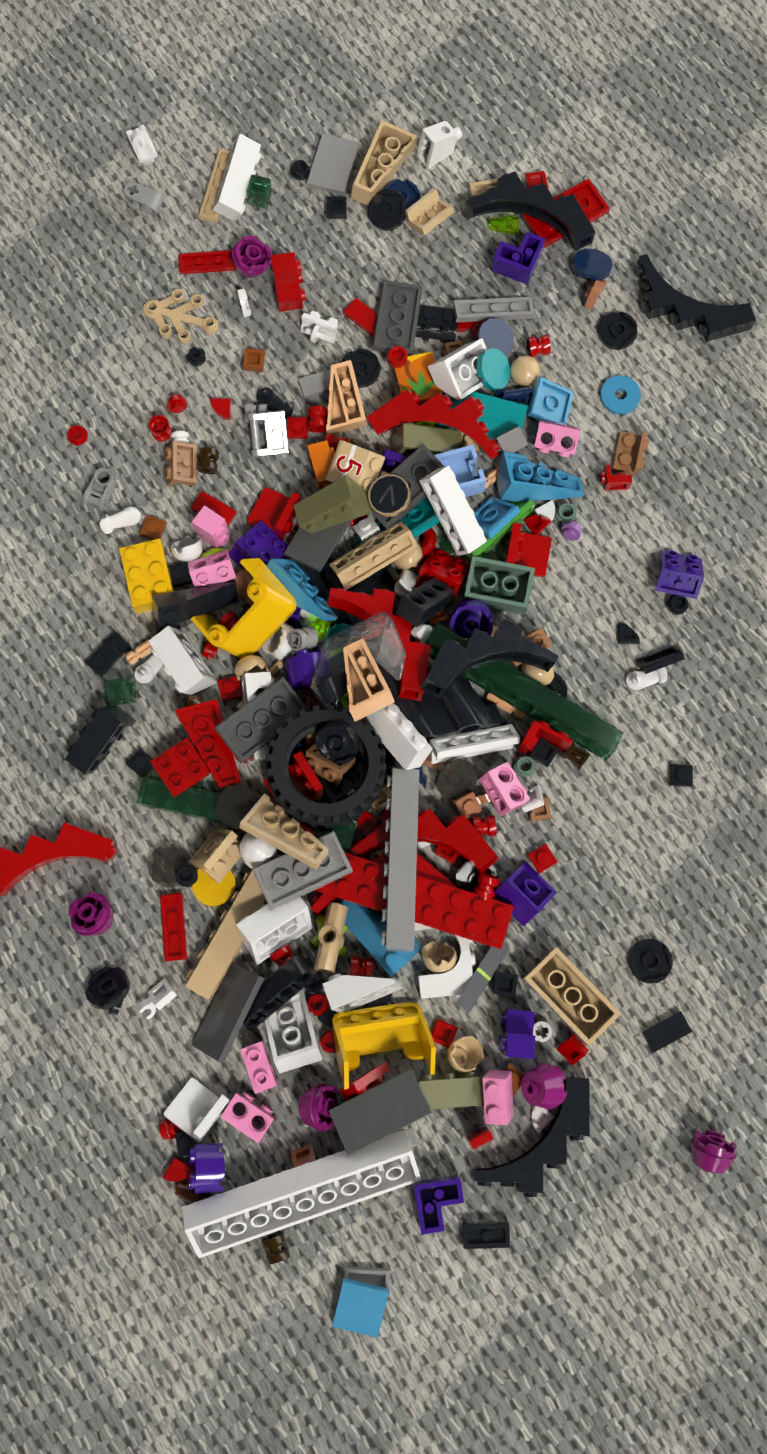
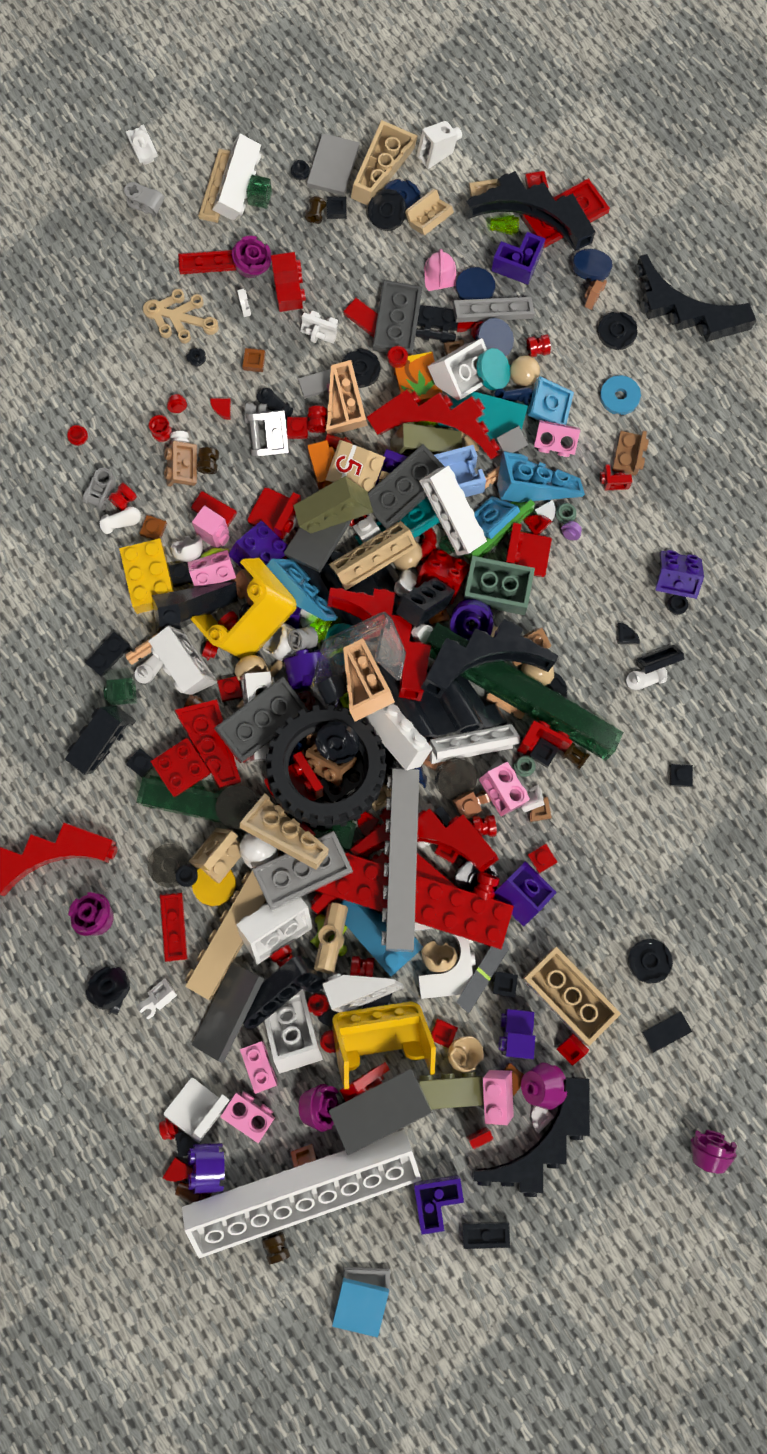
black tile [368,475,411,517] -> none
white bush [533,1021,552,1042] -> none
none -> red wheel [107,482,137,511]
none -> dark brown bush [305,196,326,224]
none -> bright pink piece [424,249,456,291]
none -> dark blue tile [456,267,495,300]

